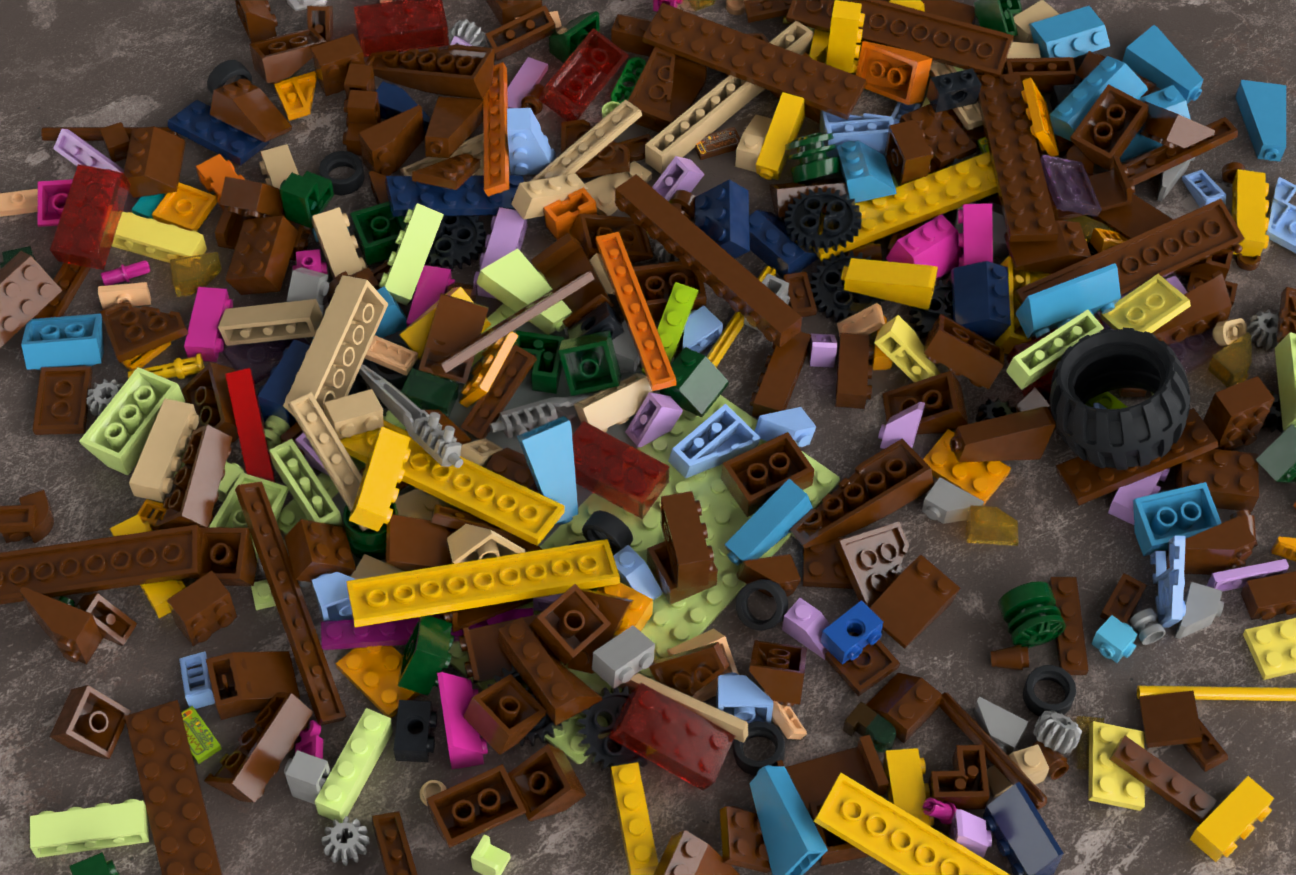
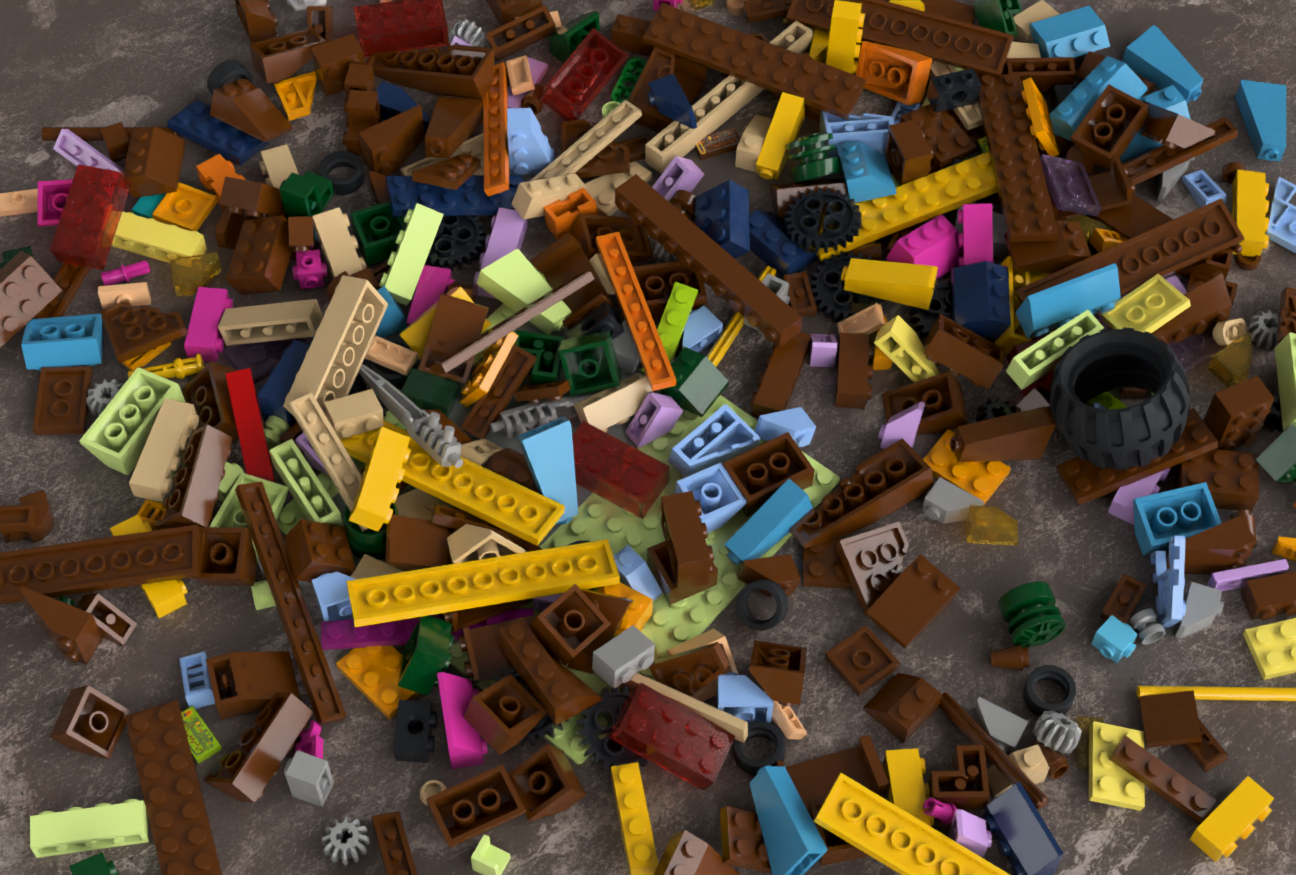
reddish brown brick [167,571,237,646] -> none
light grey brick [287,267,329,315] -> none
yellowish green brick [315,708,393,823] -> none
black tyre [582,510,633,556] -> none
lavender slope [782,598,830,660] -> none
blue brick [821,600,883,665] -> none
leg [843,702,896,752] -> none
reddish brown plate [1049,577,1089,675] -> none
none -> reddish brown brick [288,216,314,253]
none -> light nougat tile [505,55,535,96]
none -> reddish brown plate [514,380,570,404]
none -> dark blue slope [647,74,697,129]
none -> light blue slope [674,462,747,533]

